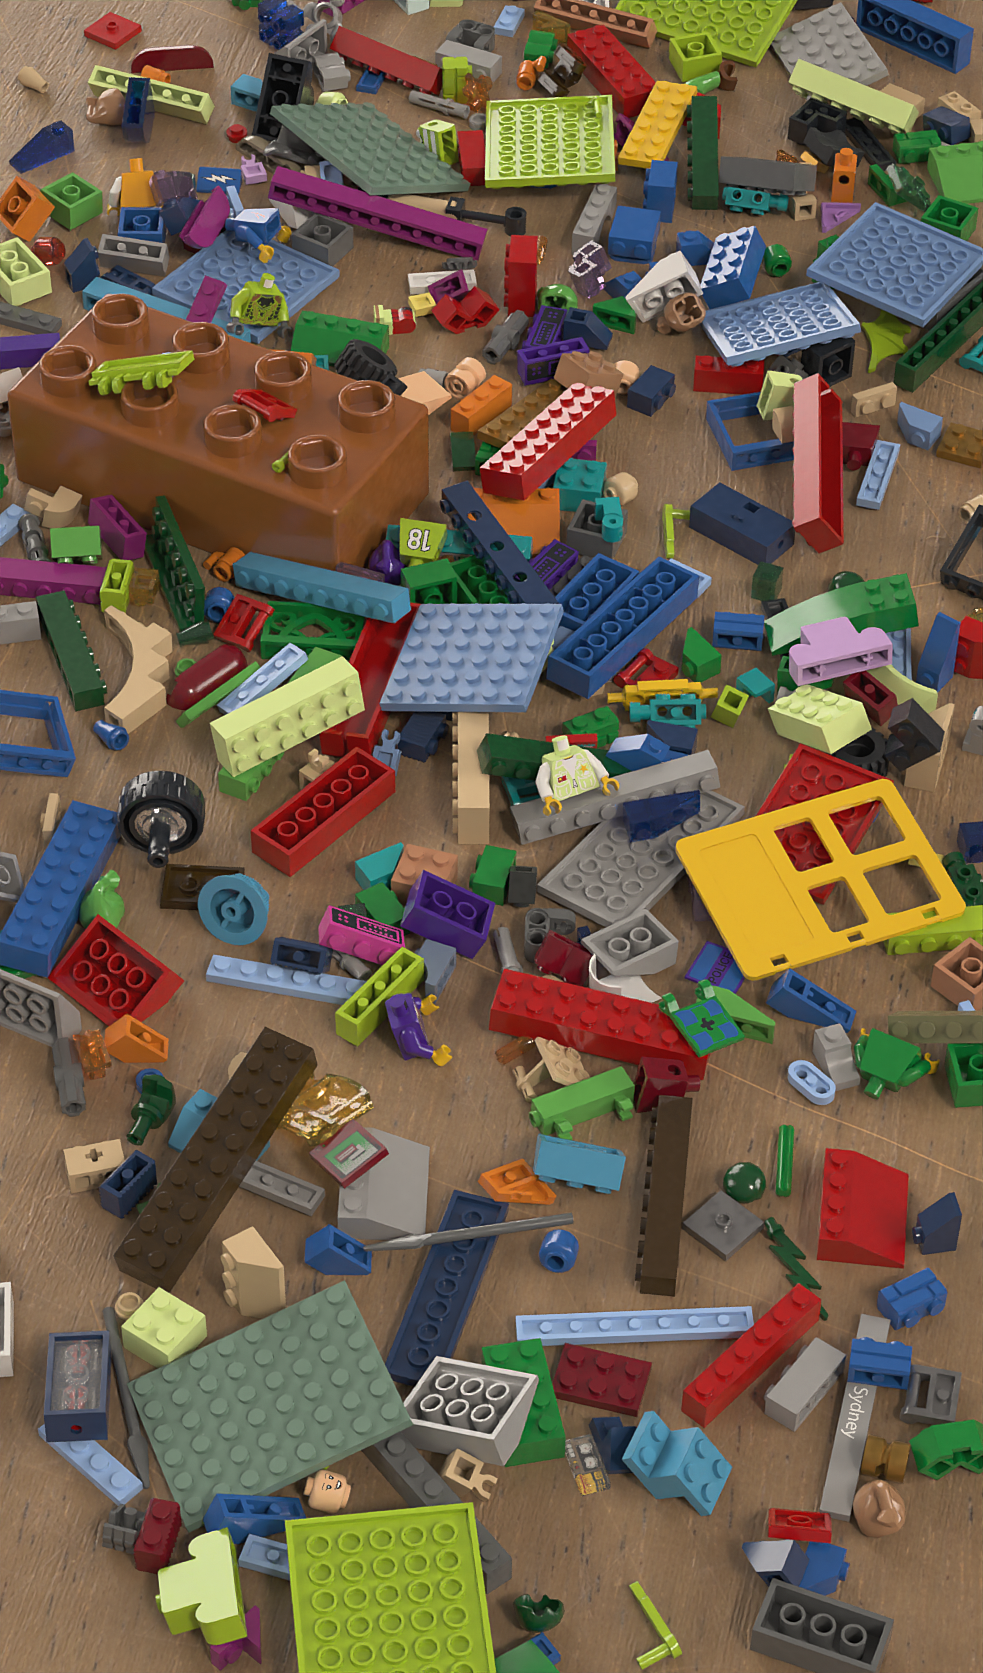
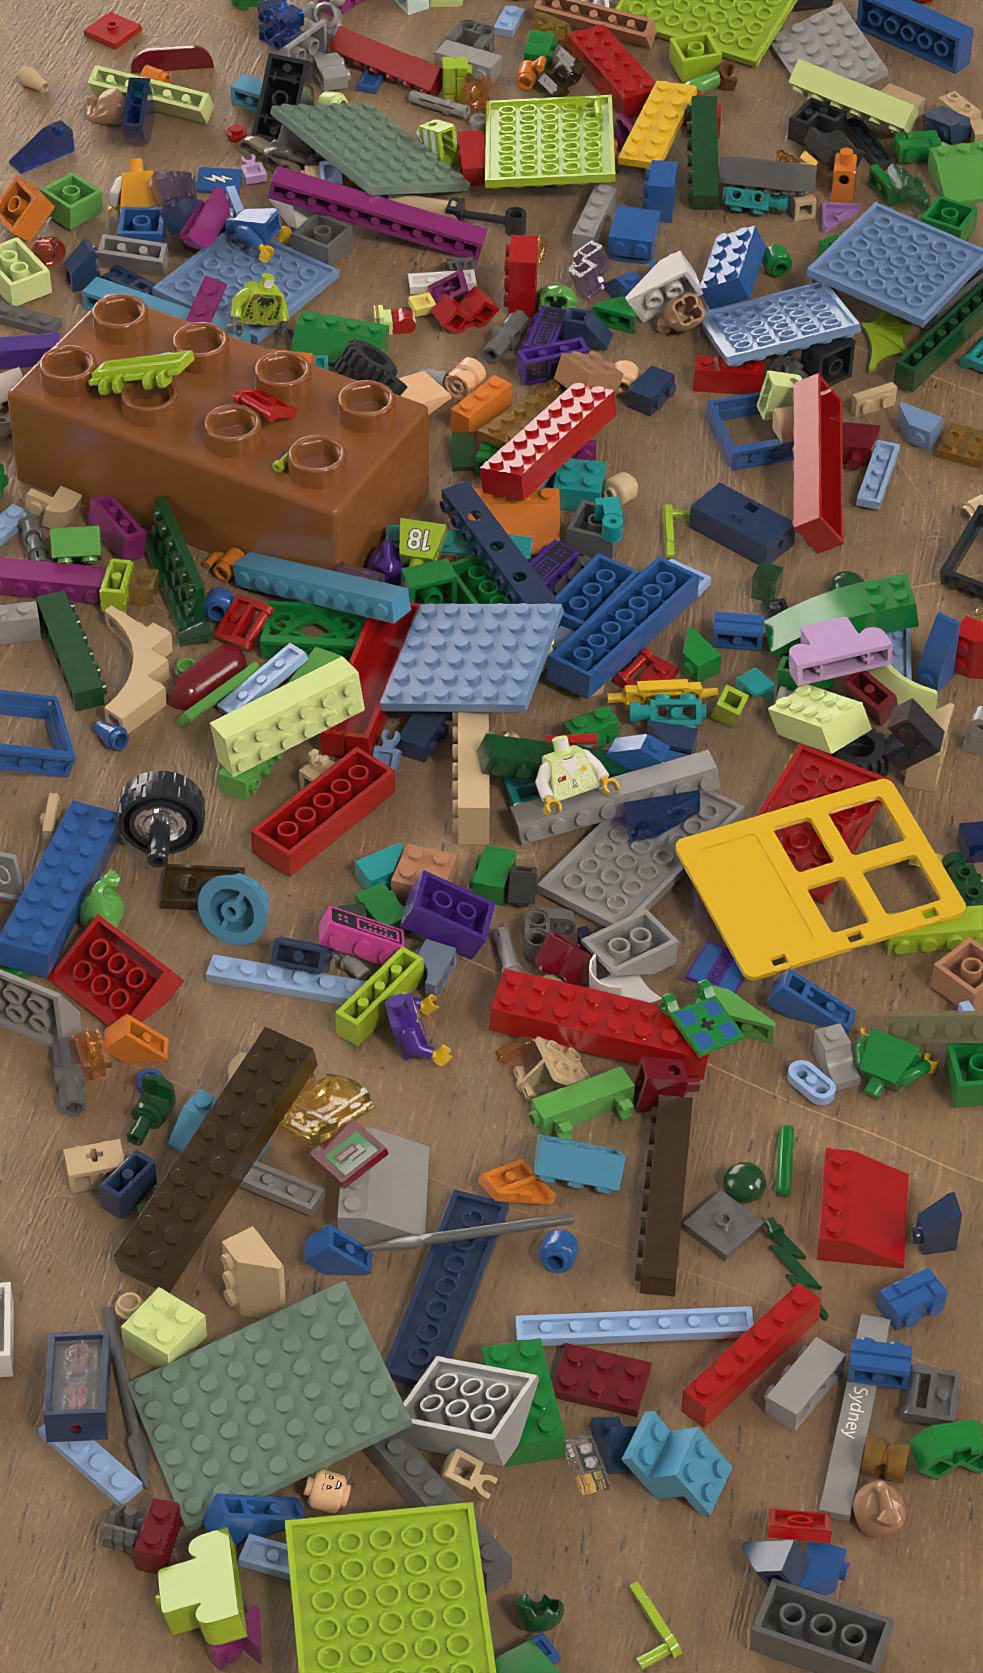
blue slope [676,231,714,266] -> none

